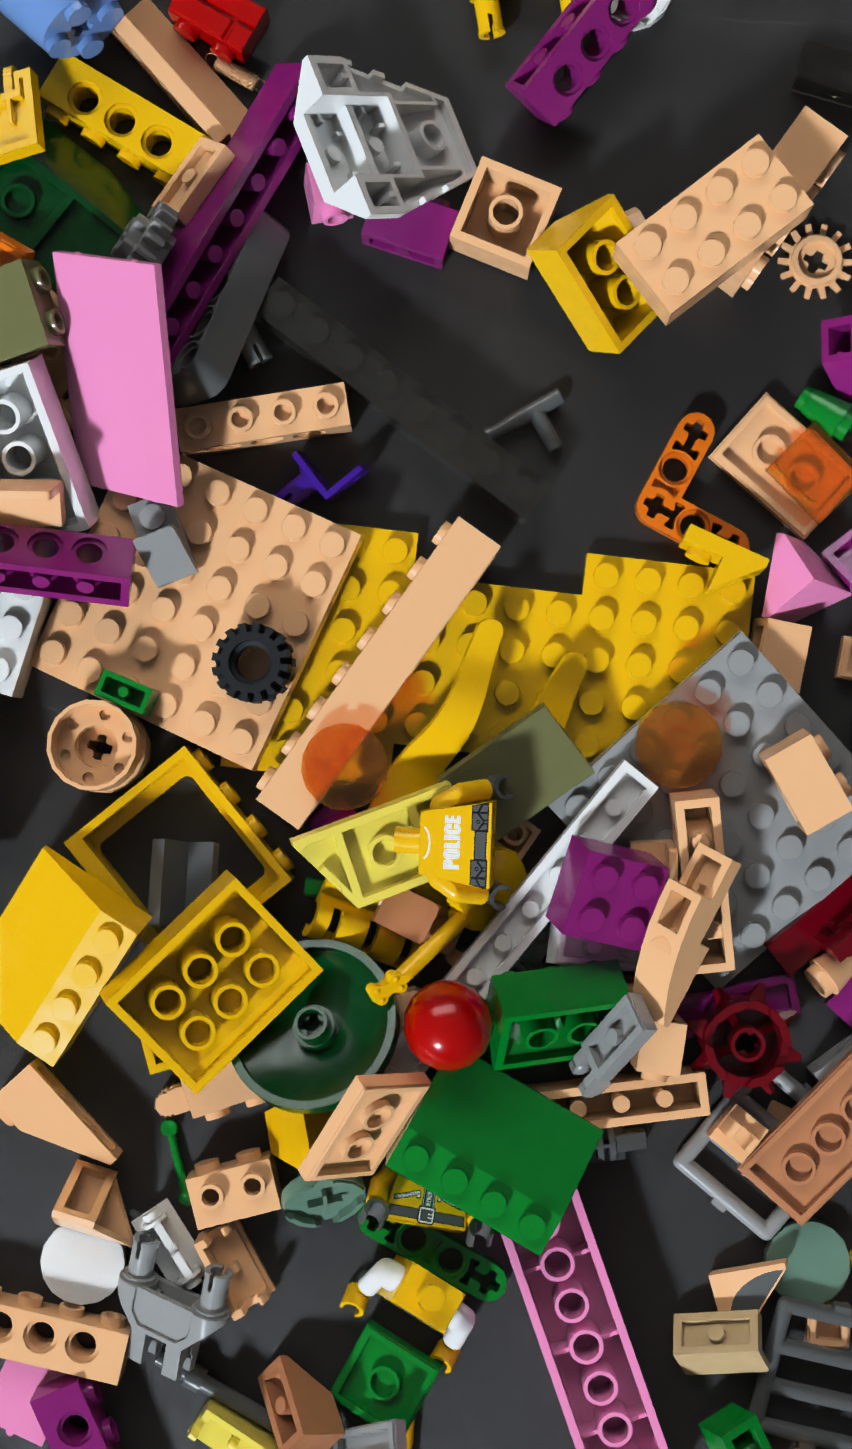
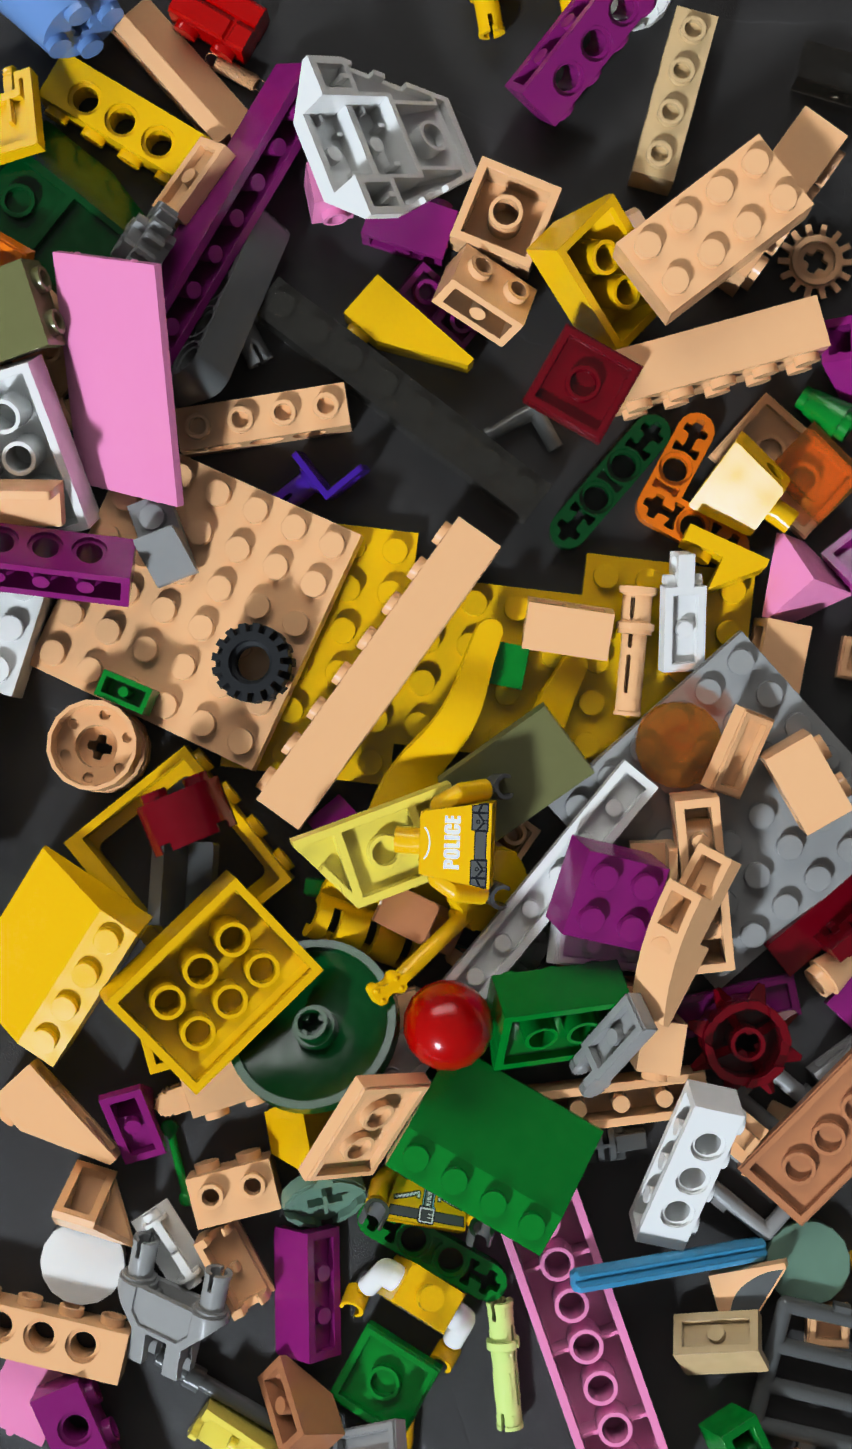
clear orange tile [301,723,388,810] -> none
none -> magenta slope [98,1084,167,1165]
none -> dark red brick [136,770,238,858]
none -> magenta panel [274,1224,341,1364]
none -> yellow slope [343,274,474,373]
none -> magenta slope [396,261,478,349]
none -> light nougat brick [431,243,537,347]
none -> yellowish green pin [486,1296,524,1432]
none -> green tile [489,642,530,690]
none -> light nougat hinge [521,596,615,661]
none -> dark red tile [522,323,643,446]
none -> dark green beam [548,414,671,551]
none -> dark azure axle [569,1237,768,1293]
none -> light nougat pin [613,585,658,717]
none -> light nougat brick [615,295,831,421]
none -> tan brick [627,5,719,196]
none -> white brick [629,1079,746,1251]
none -> white hinge [658,551,707,673]
none -> torso [688,431,799,536]
none -> light nougat tile [700,704,775,800]

